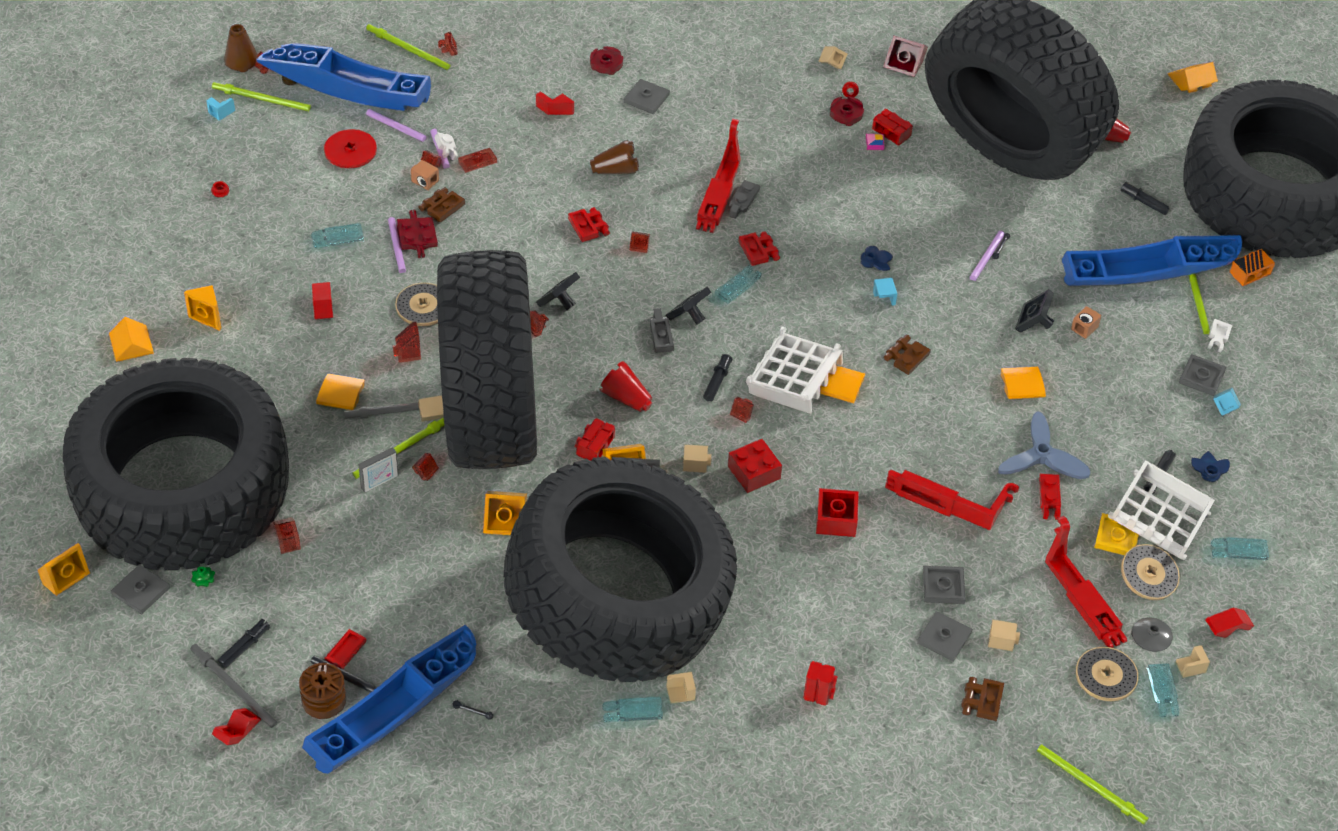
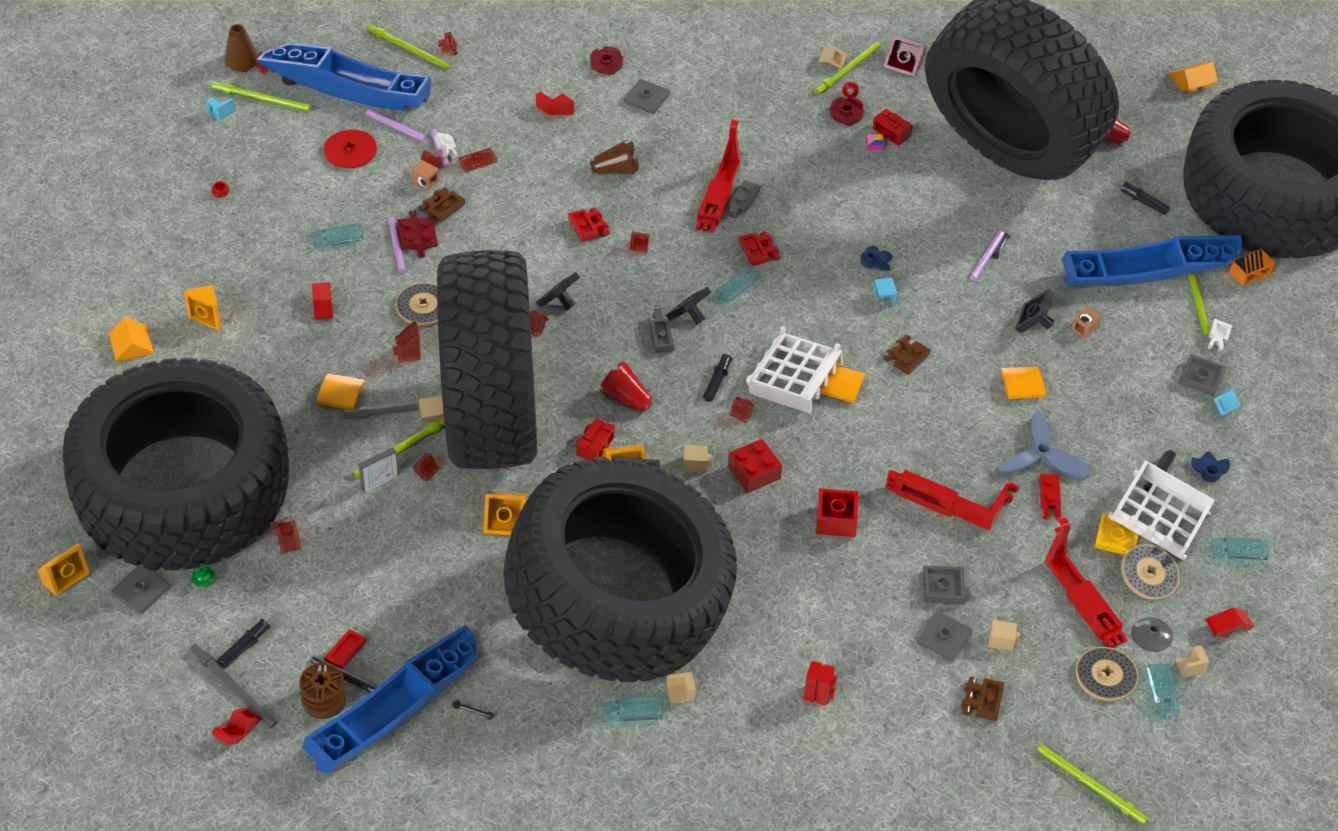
none -> lime bar [814,41,881,95]

